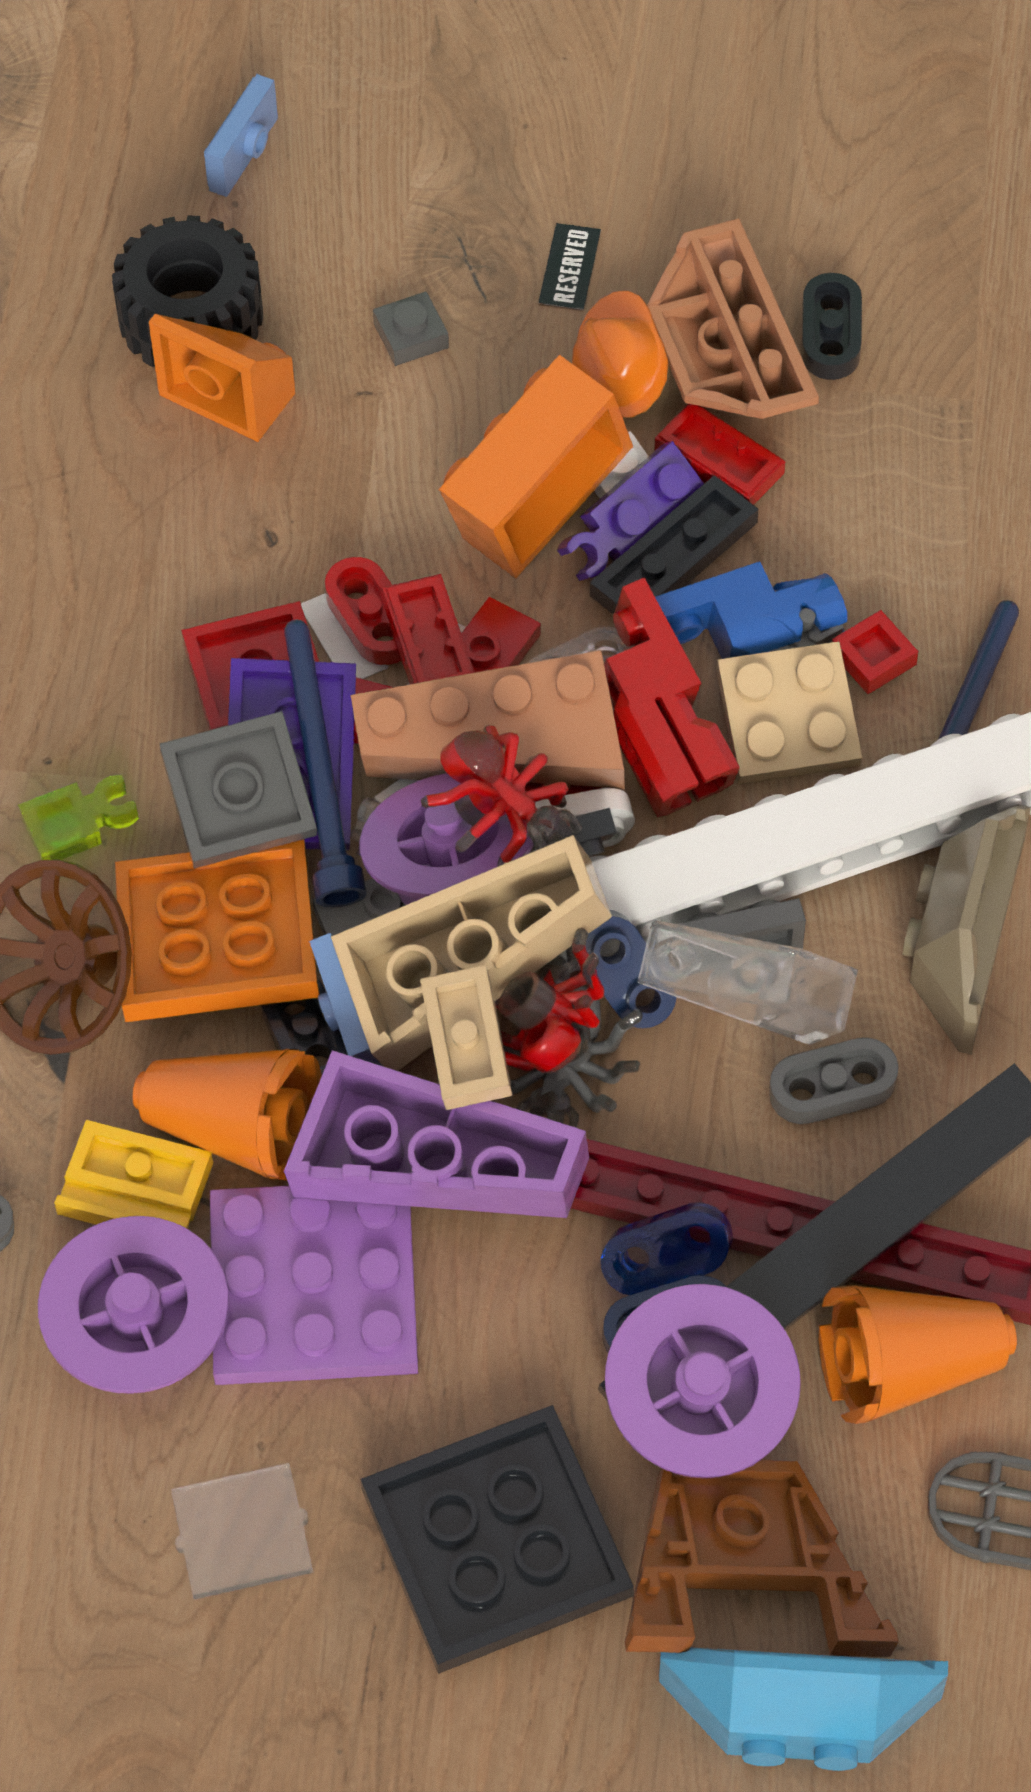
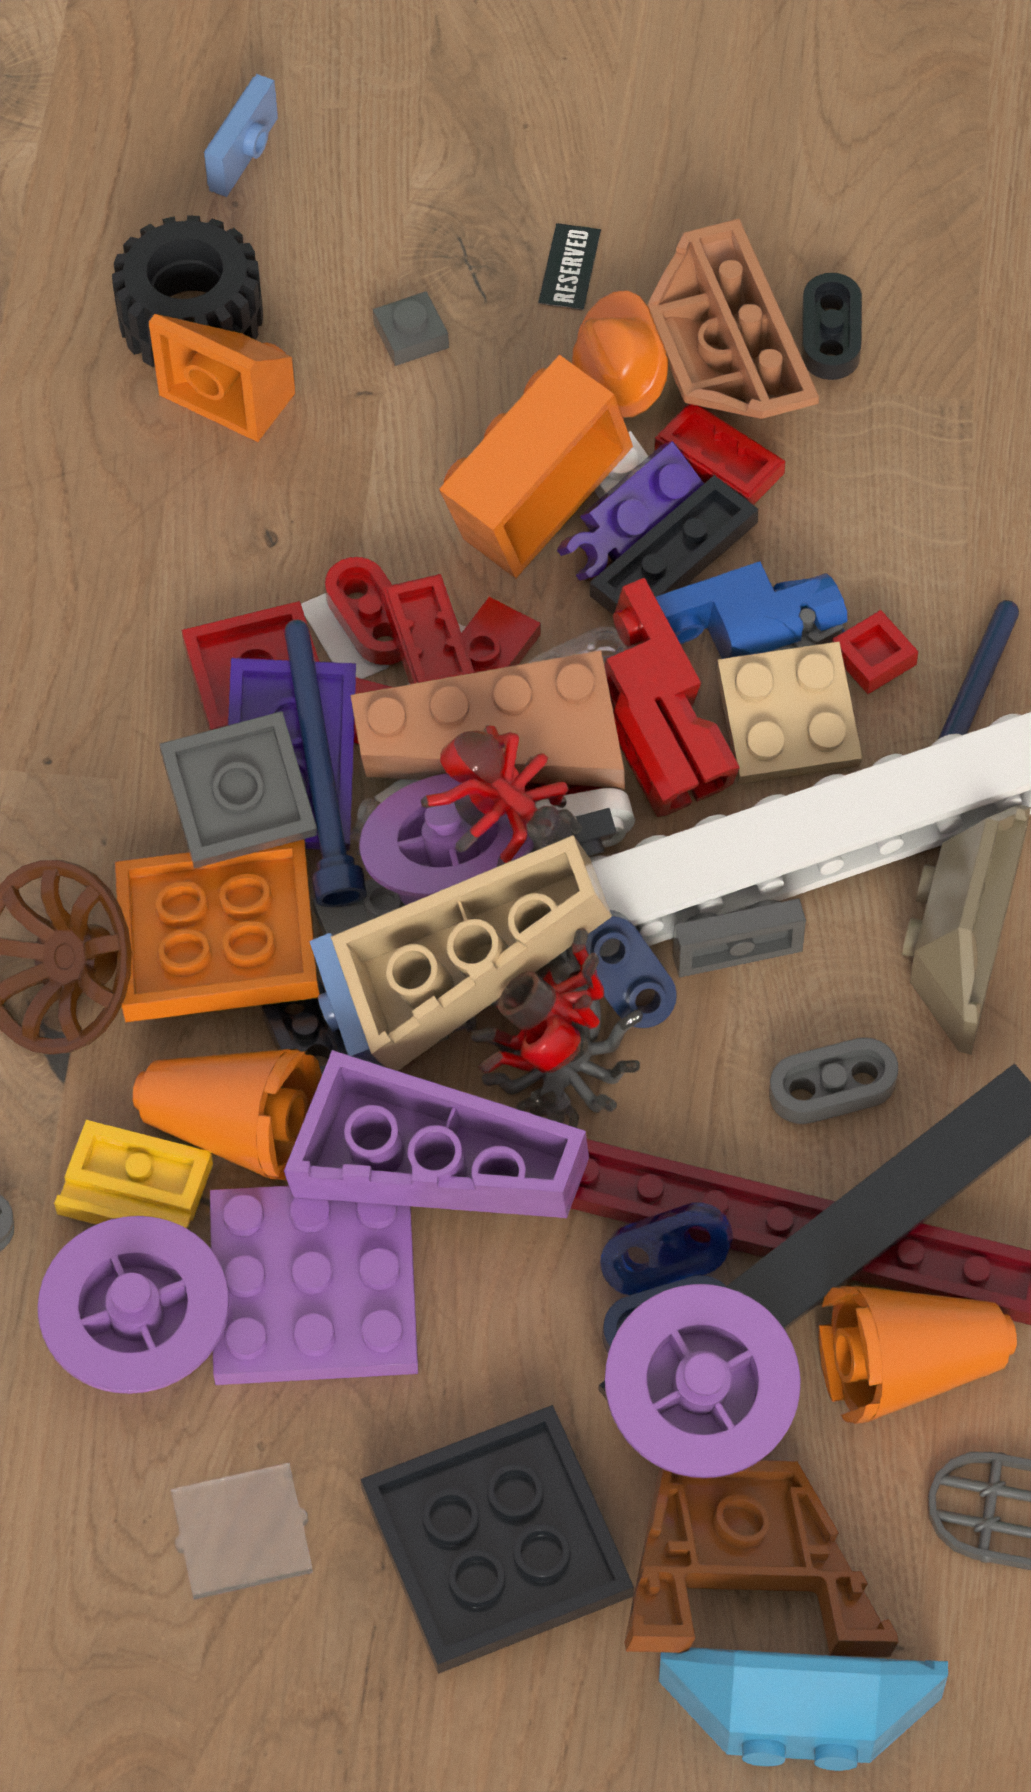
clear neon green plate [18,775,139,860] -> none
tan plate [420,965,513,1110] -> none
clear slope [637,920,858,1045] -> none

